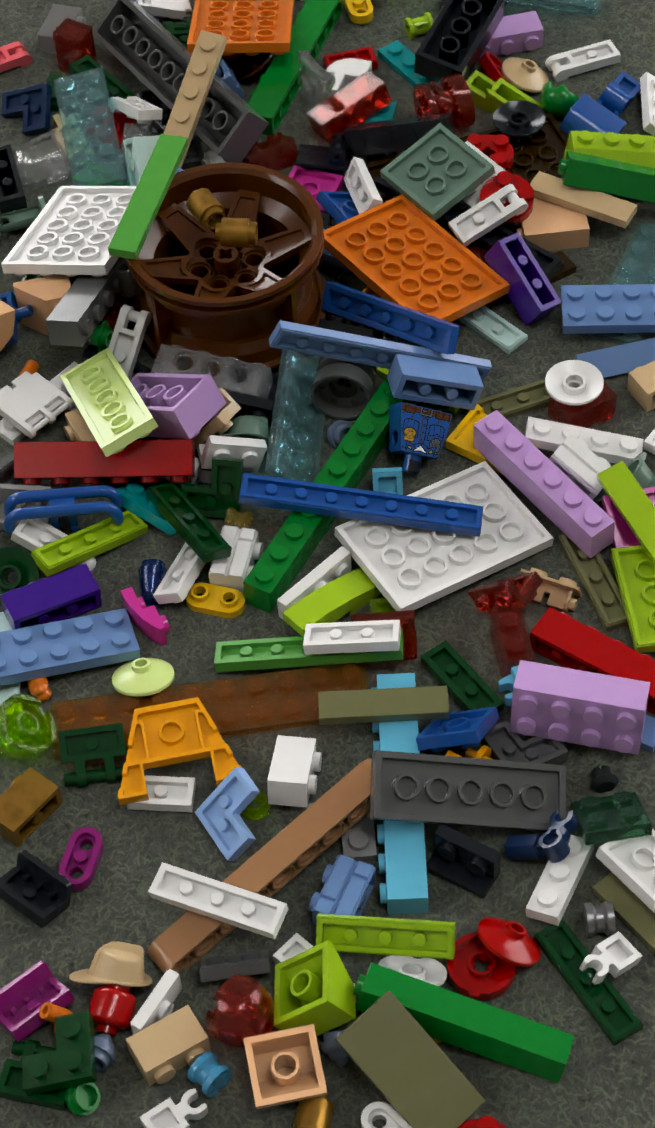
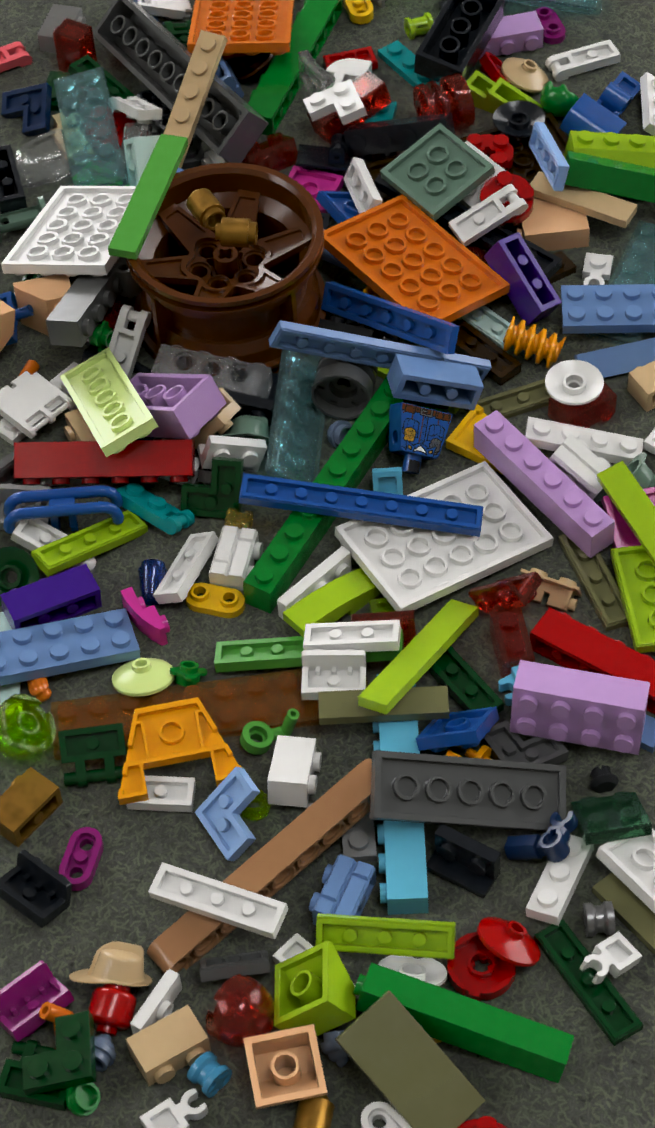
dark green tile [146,482,232,562] -> none
none -> green plate [170,660,207,687]
none -> bright green plate [240,708,300,755]
none -> white bracket [301,649,366,700]
none -> white plate [303,79,367,125]
none -> lime tile [358,599,479,715]
none -> dark brown plate [455,319,521,386]
none -> light orange piece [503,315,566,369]
none -> light blue tile [528,121,570,192]
none -> magenta plate [534,7,566,45]
none -> white plate [582,252,614,285]

